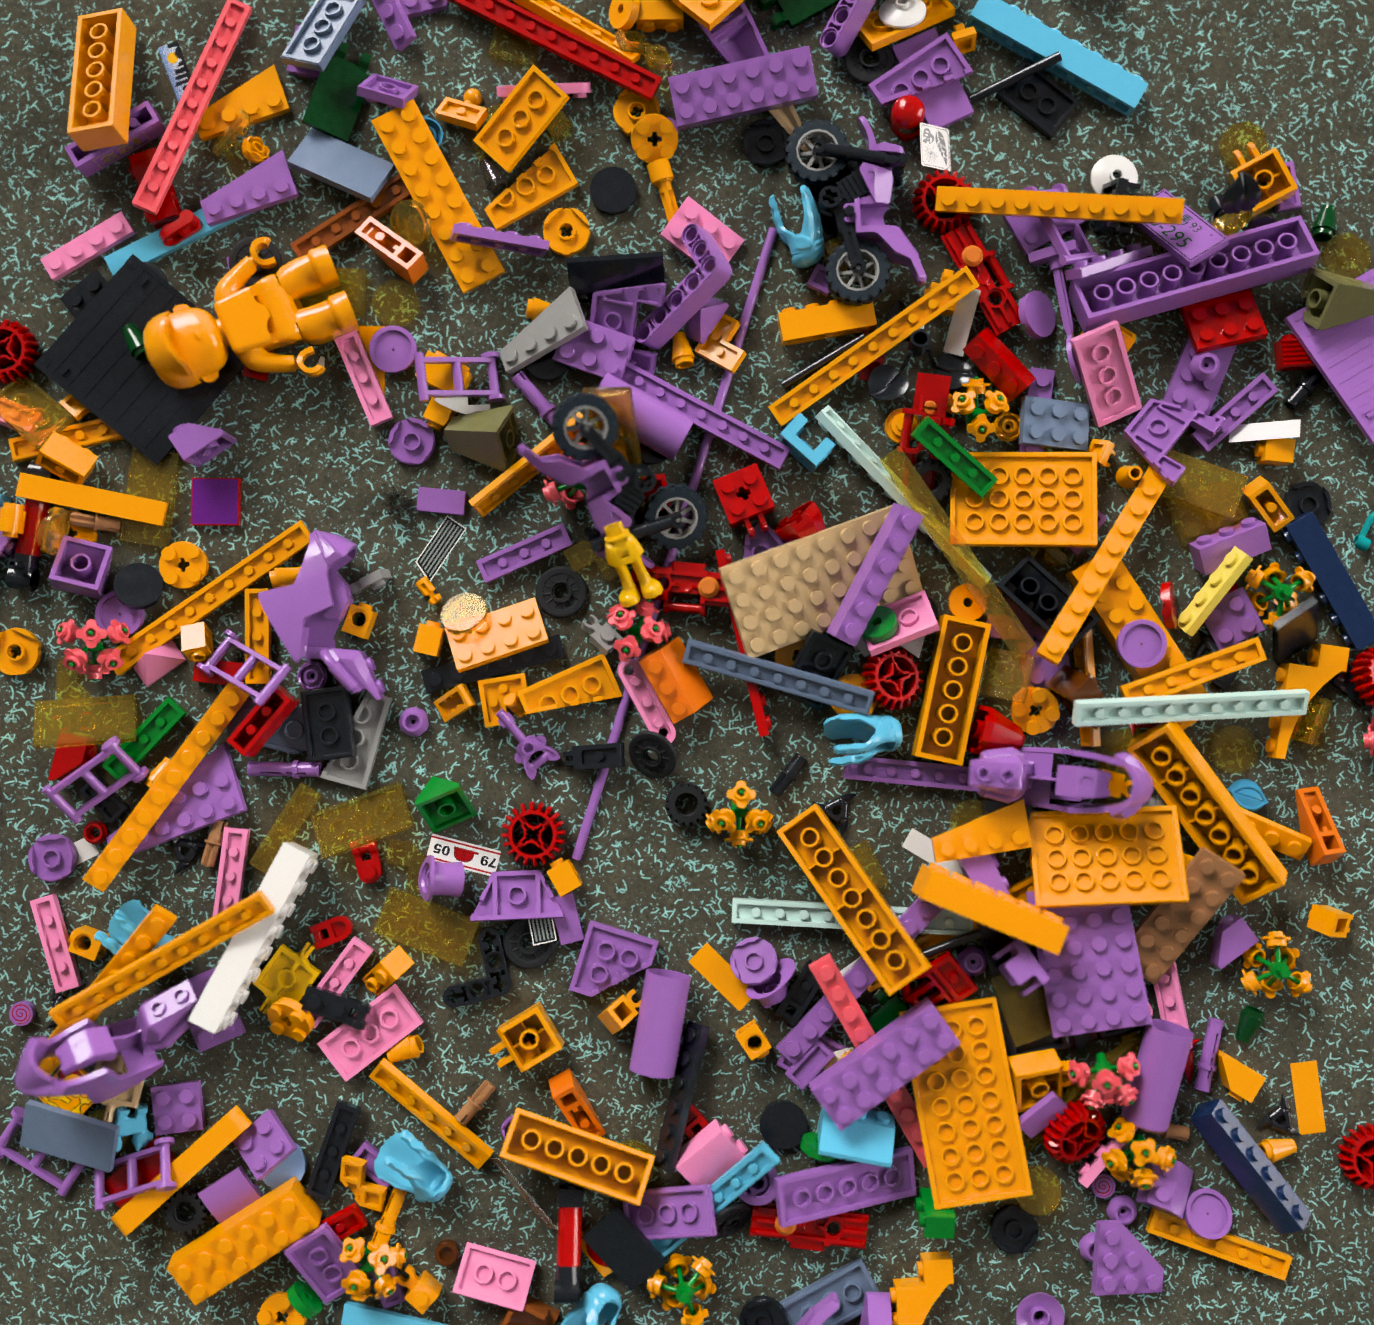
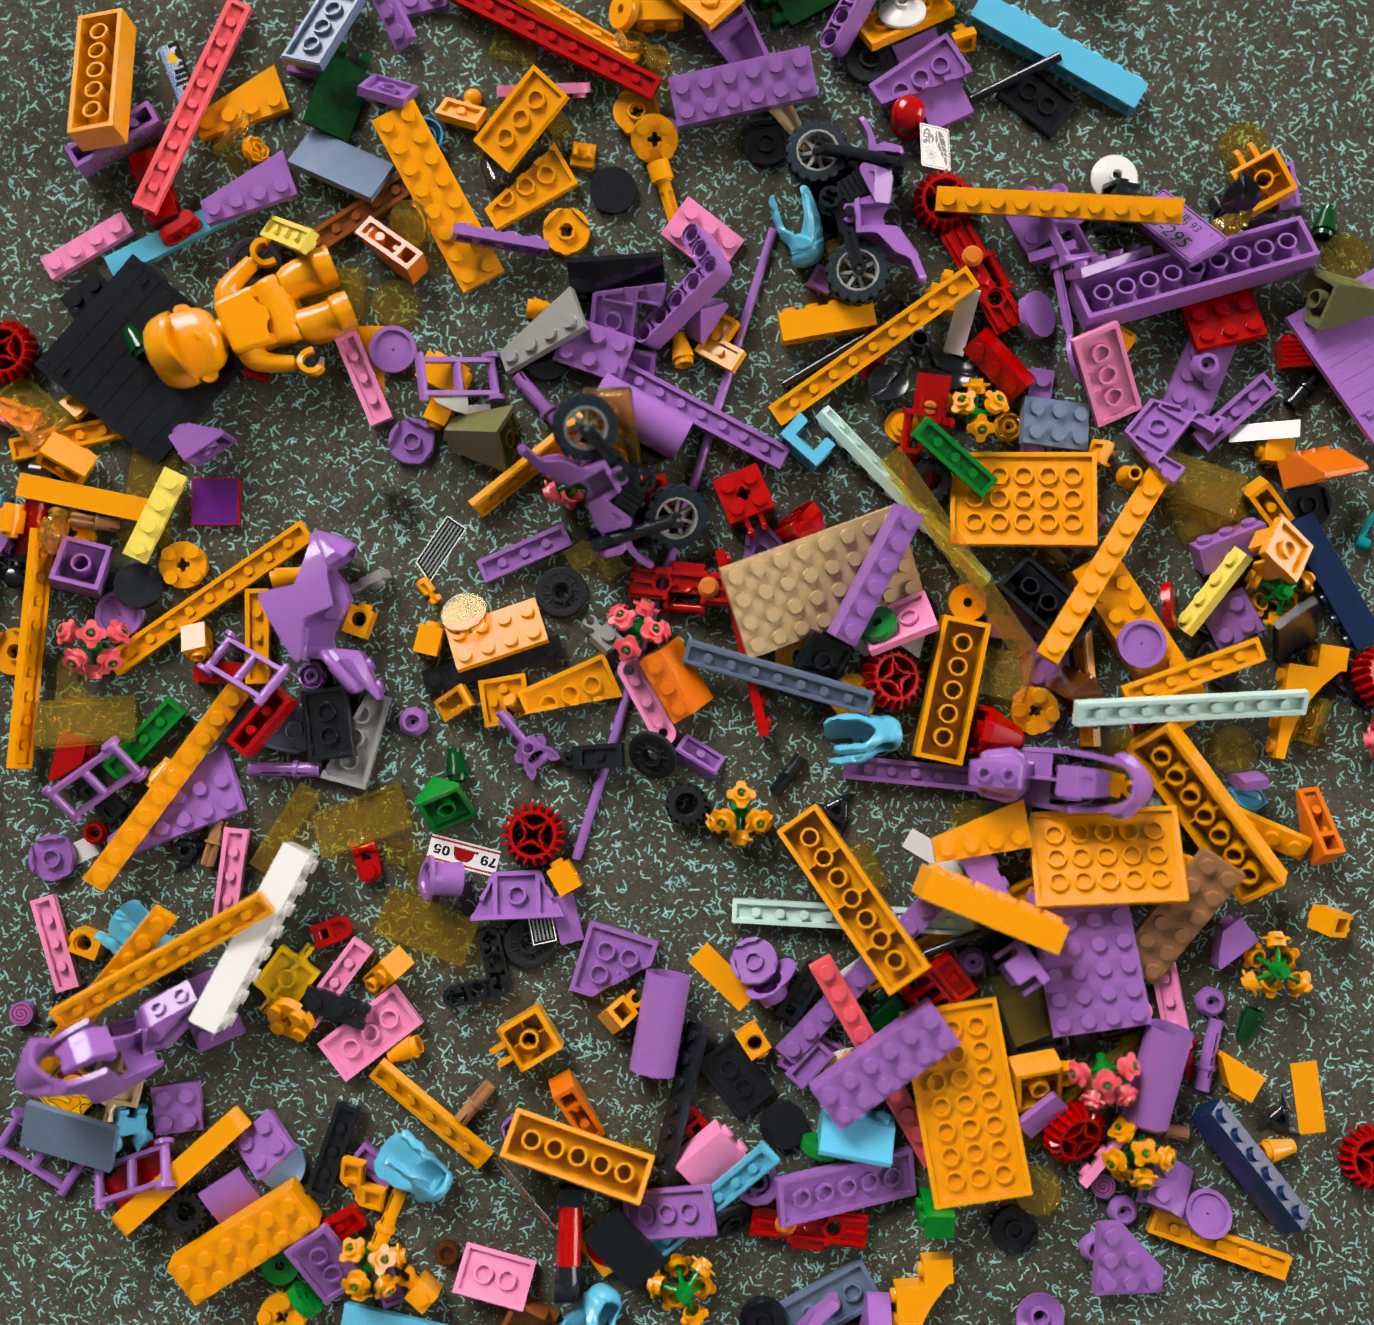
bright pink slope [133,641,187,687] -> none
medium lavender tile [416,487,467,516] -> none
yellow piece [603,521,663,607] -> none
none -> light orange plate [6,528,56,769]
none -> light yellow plate [122,467,189,564]
none -> light yellow plate [259,215,319,255]
none -> green piece [260,1249,299,1285]
none -> dark green cone [445,747,469,783]
none -> light orange tile [570,141,597,171]
none -> medium lavender slope [675,733,726,781]
none -> black tile [700,1033,776,1120]
none -> medium lavender plate [1194,986,1225,1017]
none -> medium lavender slope [1226,771,1269,791]
none -> light orange panel [1248,515,1313,584]
none -> orange slope [1277,445,1369,489]

